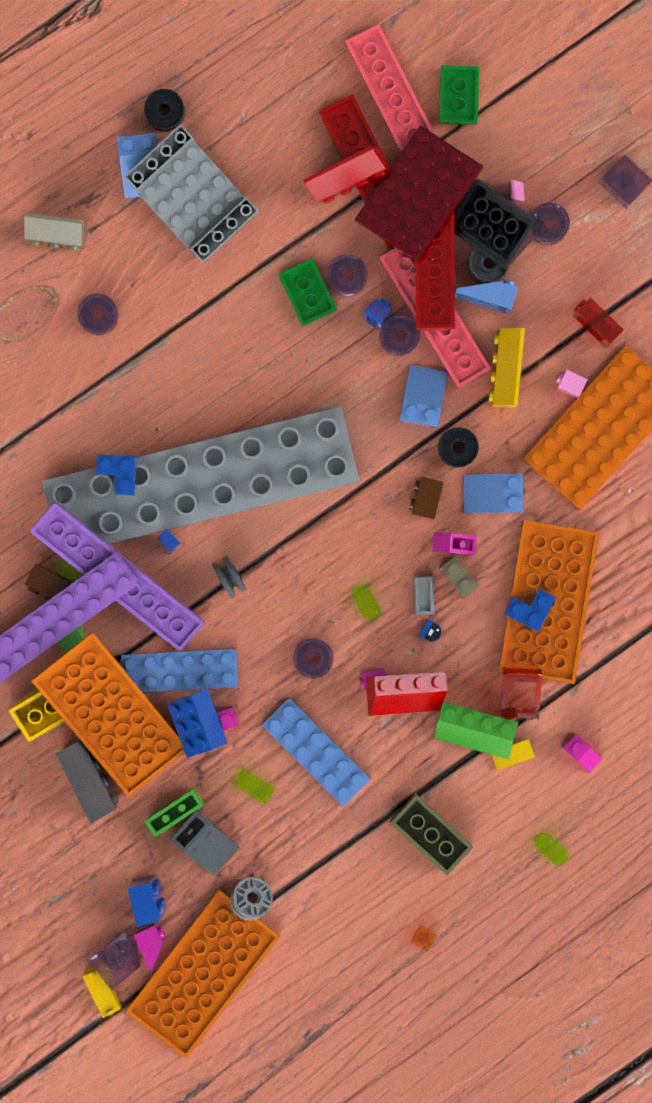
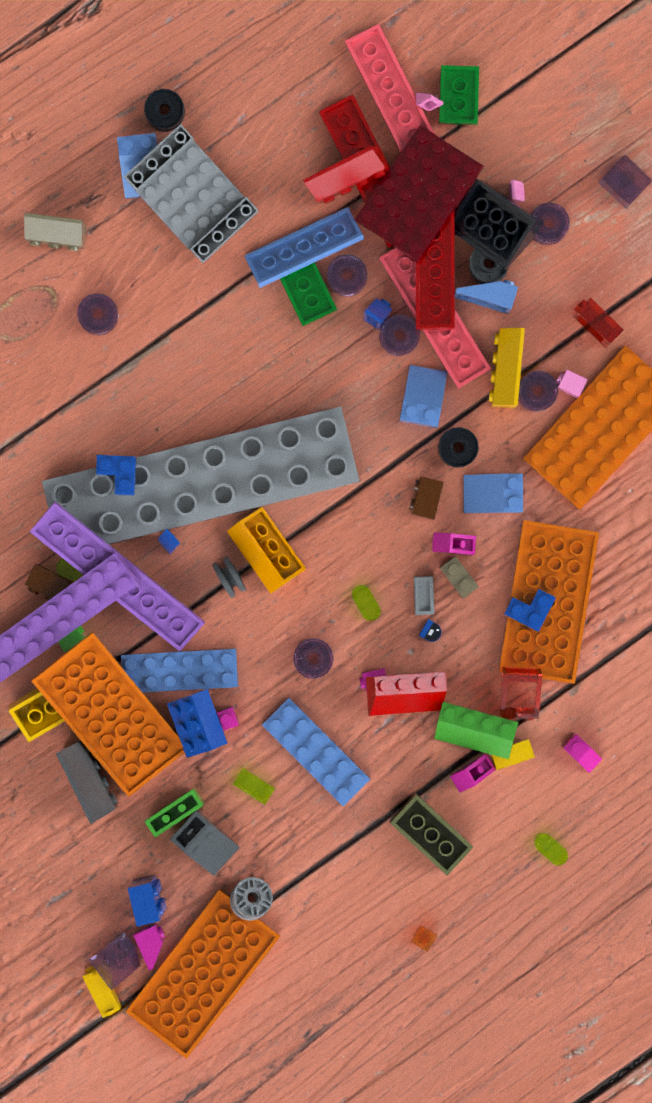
none -> light orange slope [227,507,306,594]
none -> medium blue plate [244,207,364,288]
none -> bright pink slope [416,93,443,112]
none -> dark pink slope [450,753,496,793]
none -> clear purple wheel [518,371,558,412]

